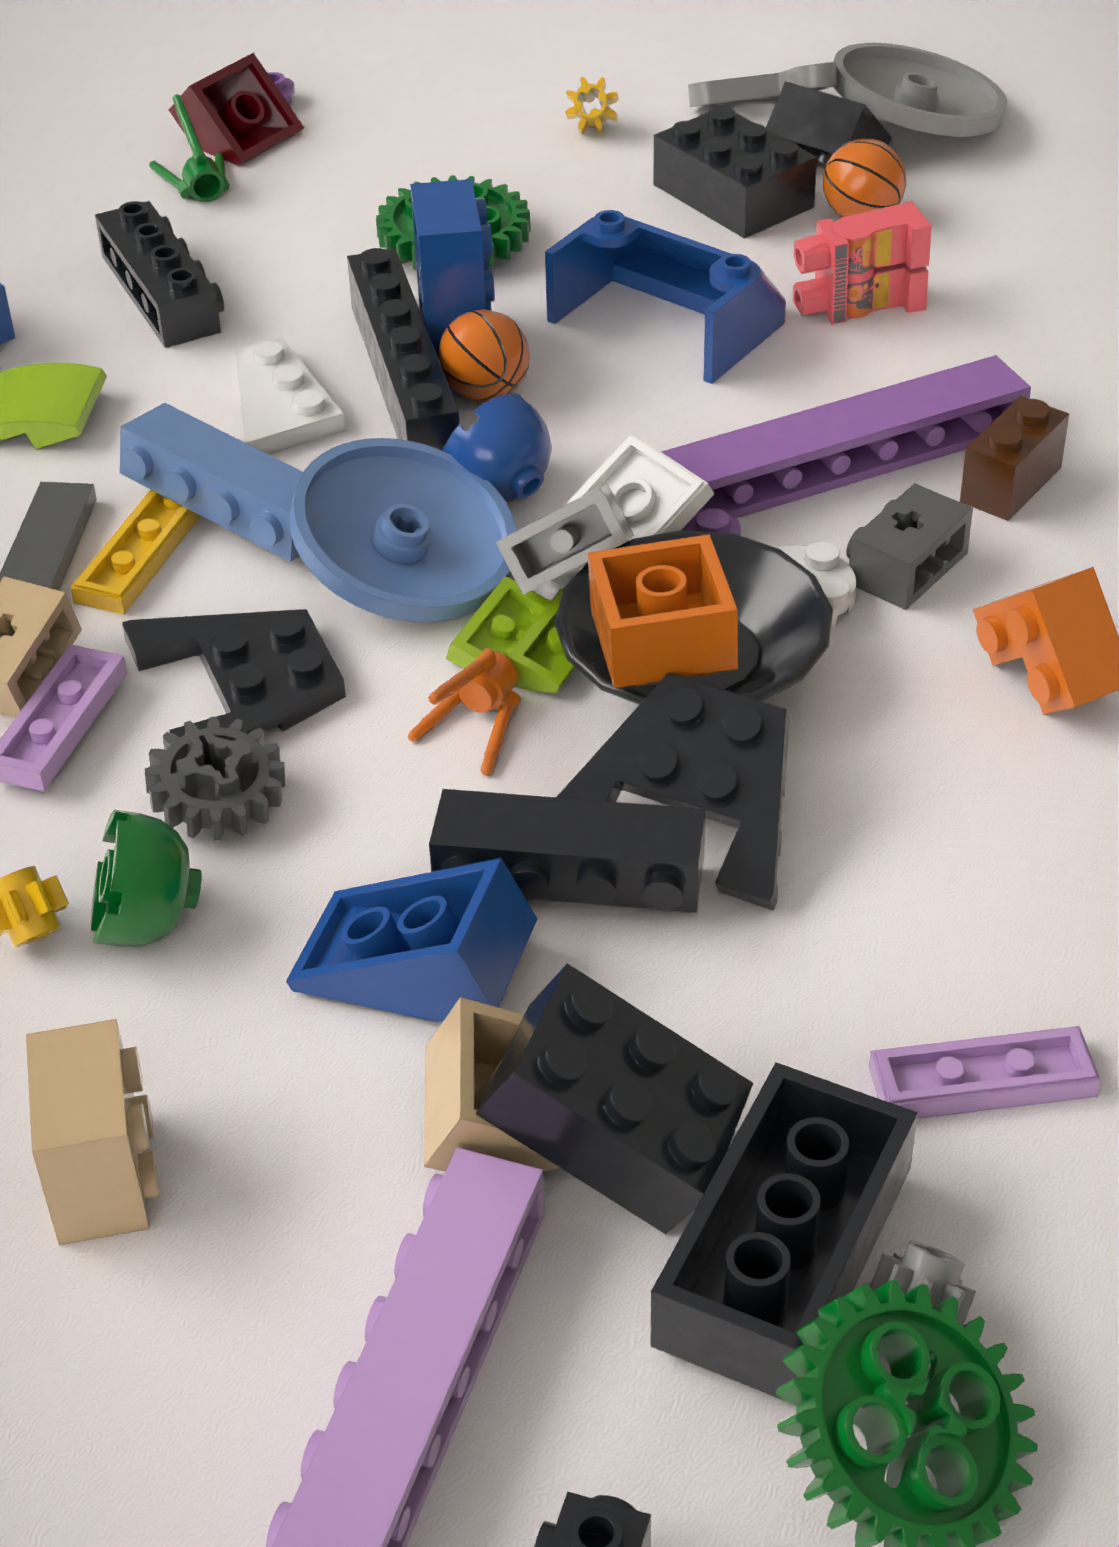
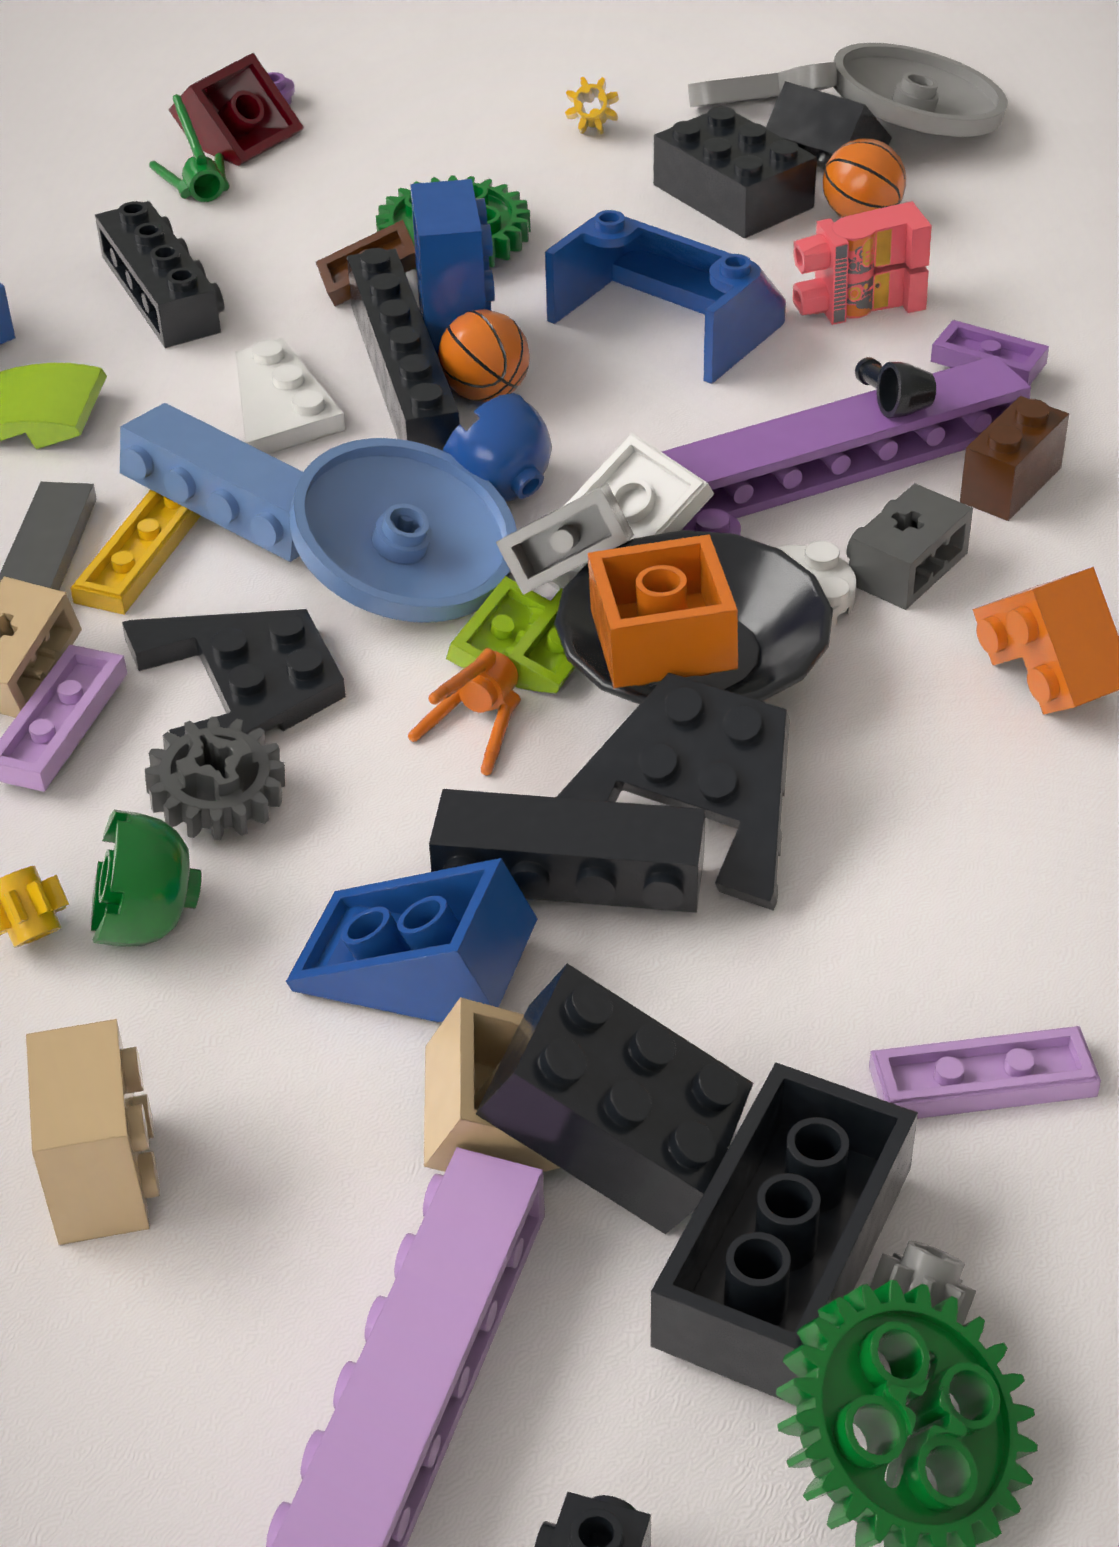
none -> reddish brown plate [315,220,416,306]
none -> black bar [855,357,936,417]
none -> medium lavender plate [931,320,1049,385]

